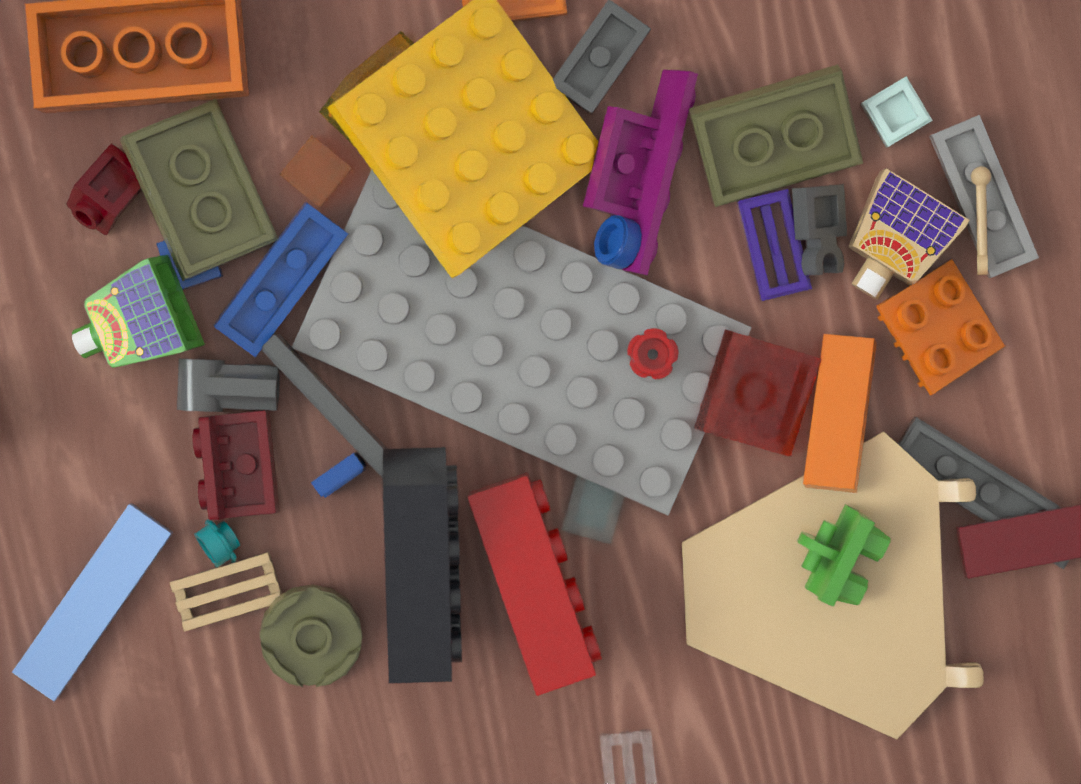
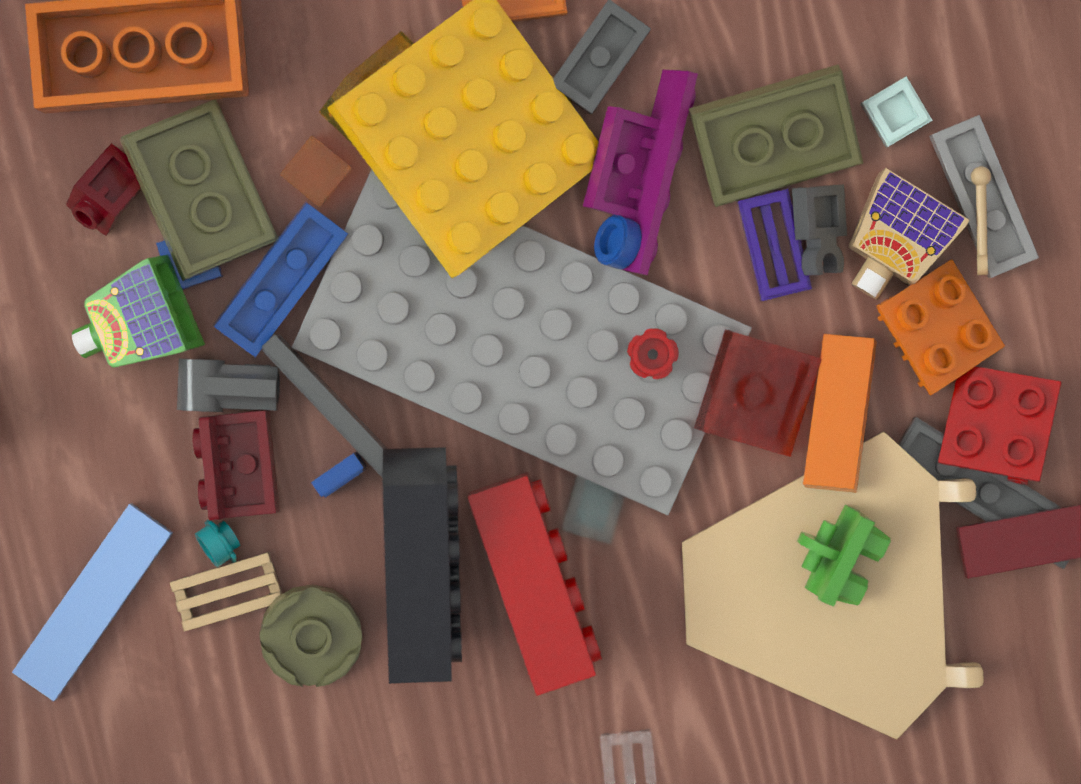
none -> red hinge [938,366,1062,485]

